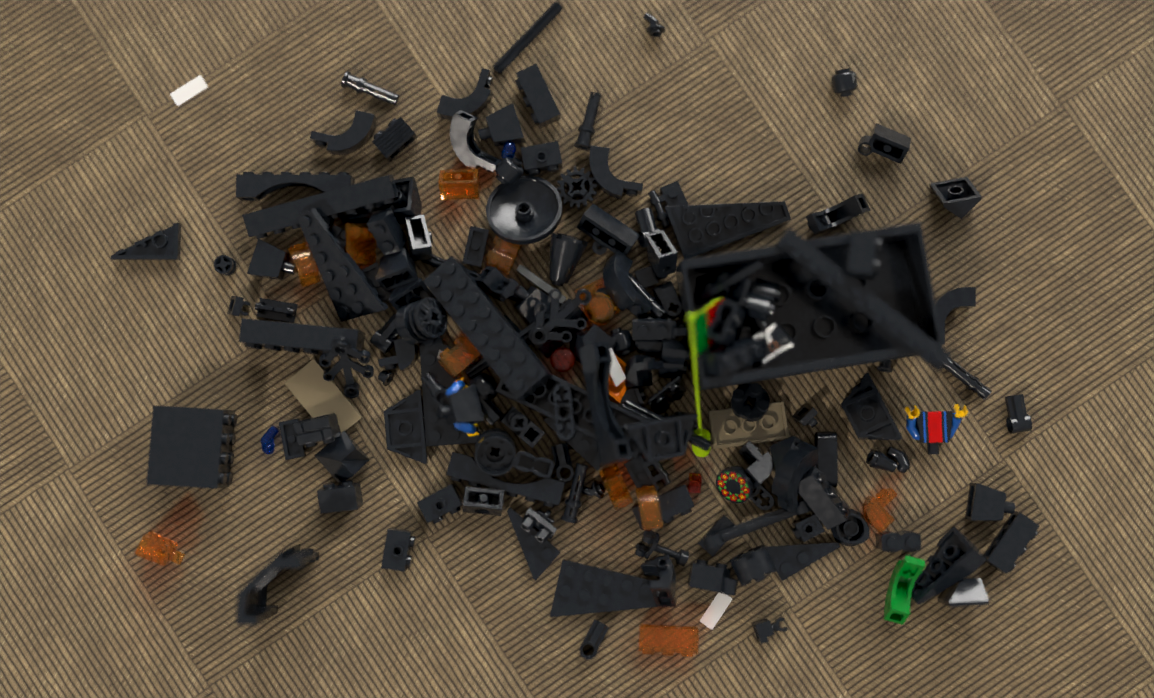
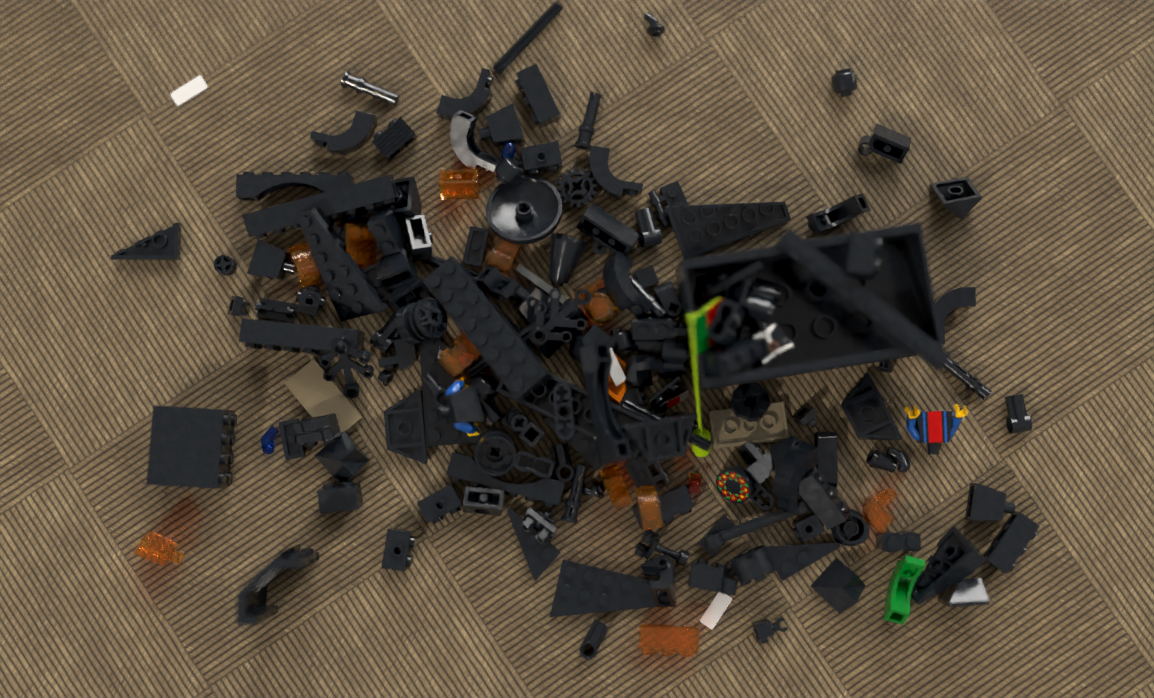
clear red head [550,347,575,373] -> none
black torso [645,230,677,279] -> none
none -> black brick [296,285,325,316]
none -> sticker [658,390,689,414]
none -> black slope [810,558,865,613]

